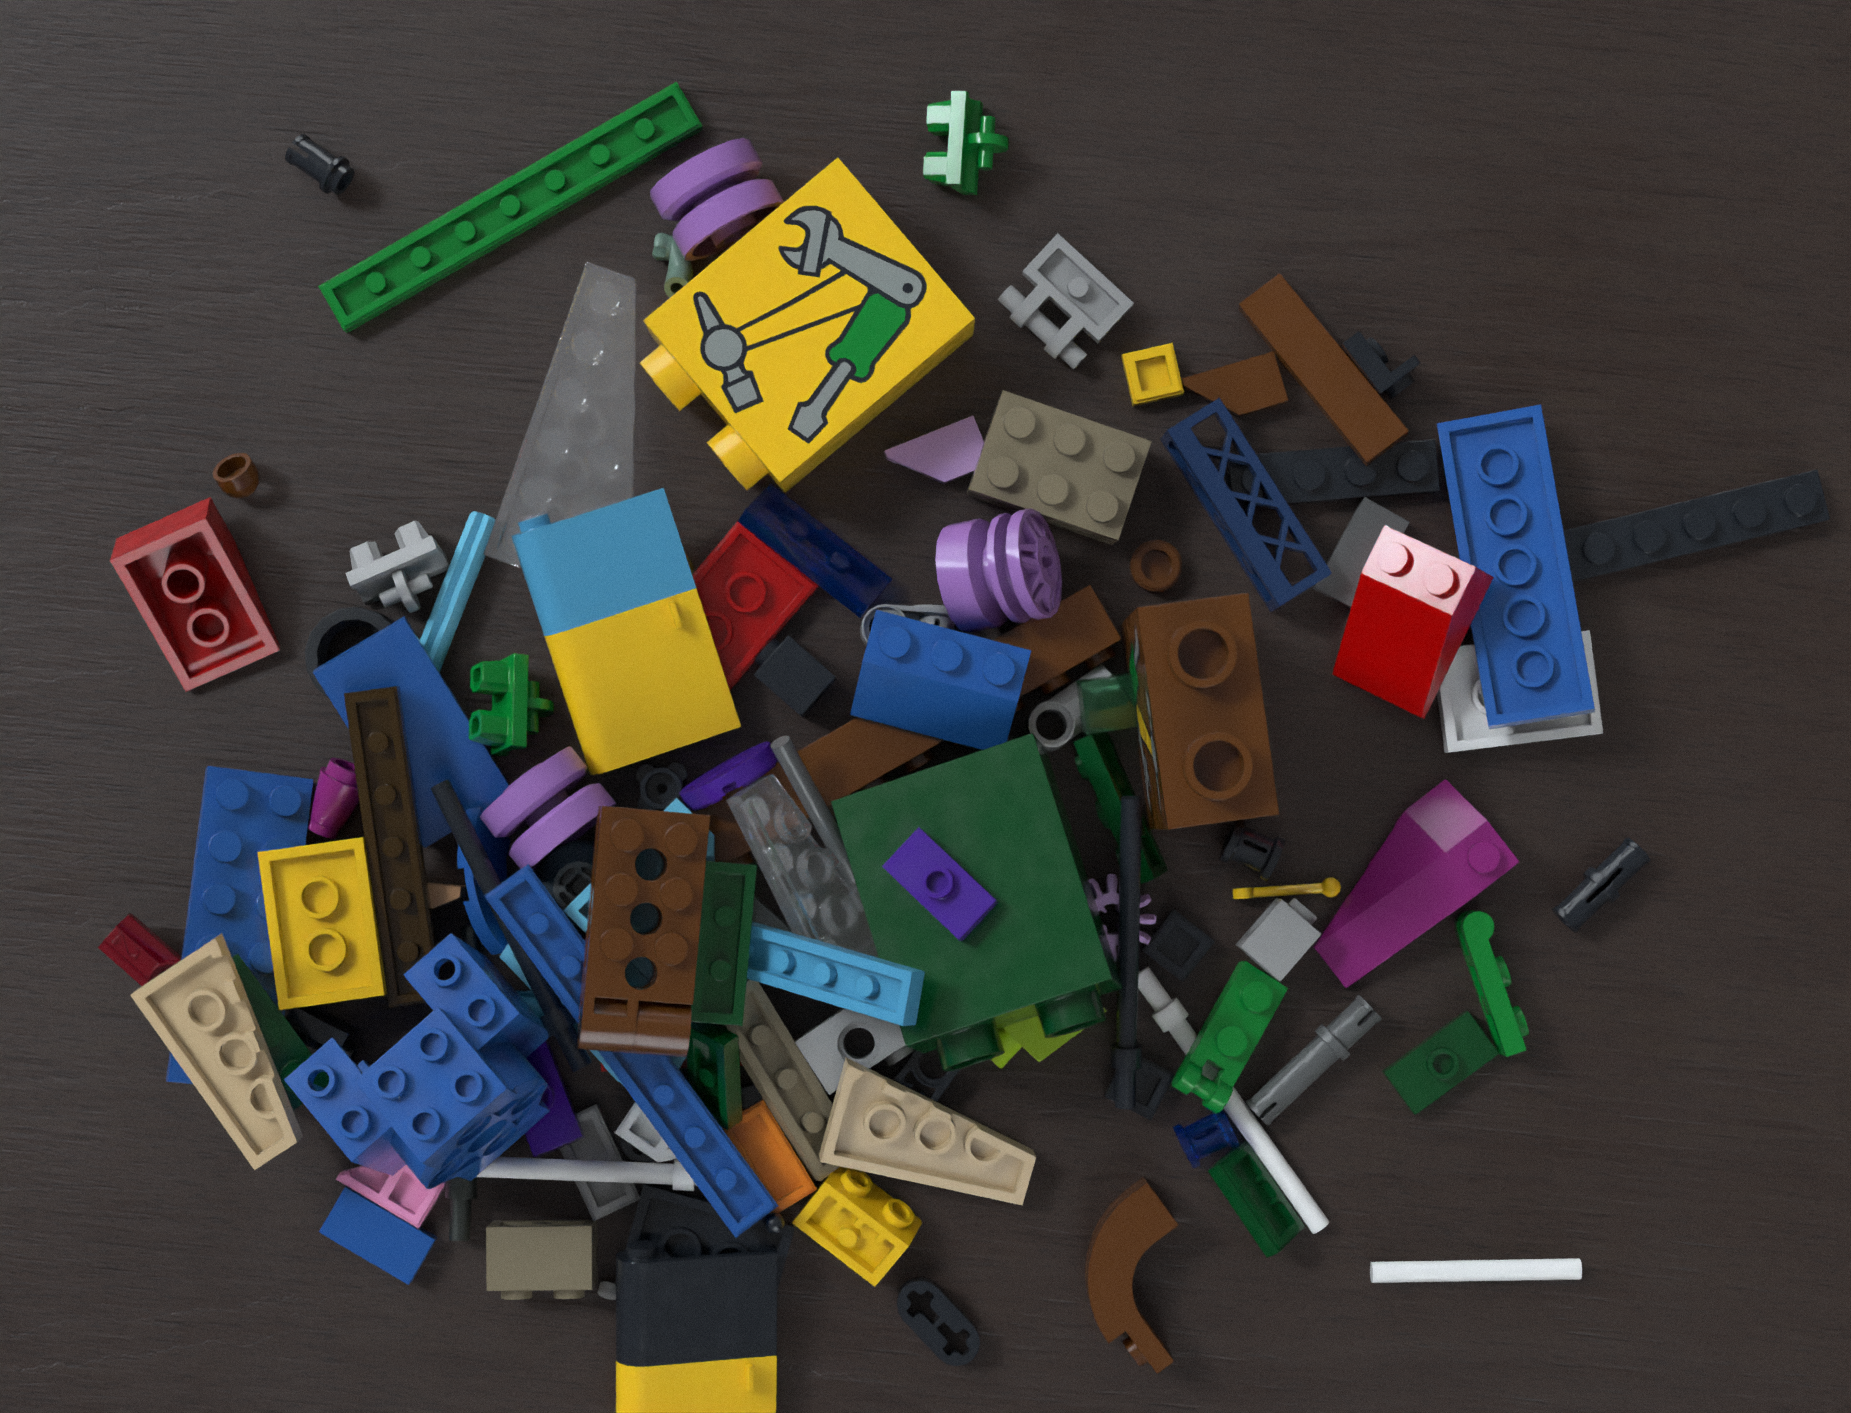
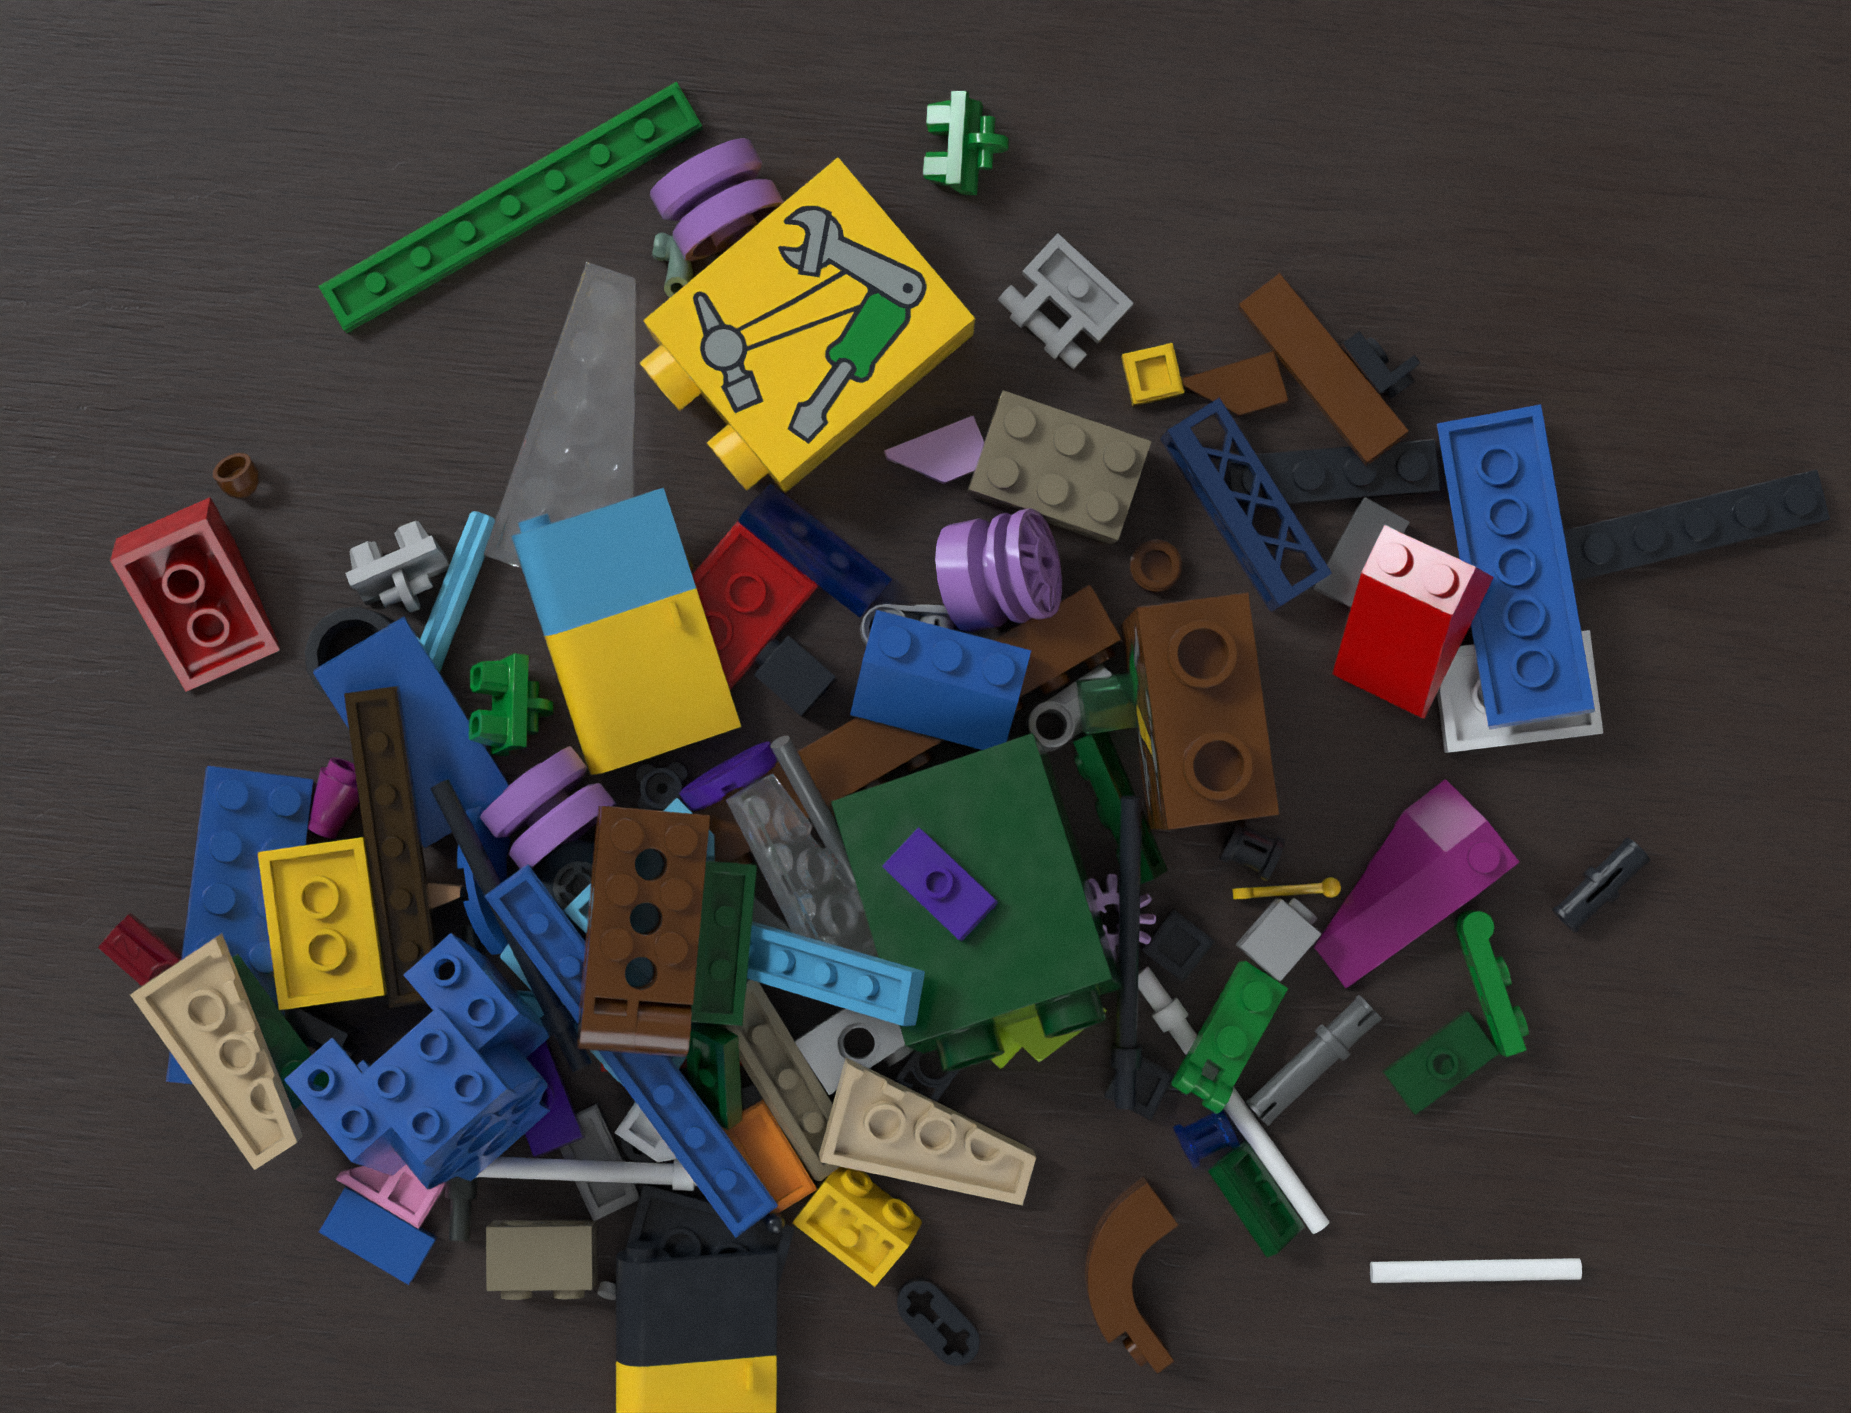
black pin [285,134,355,195] -> none

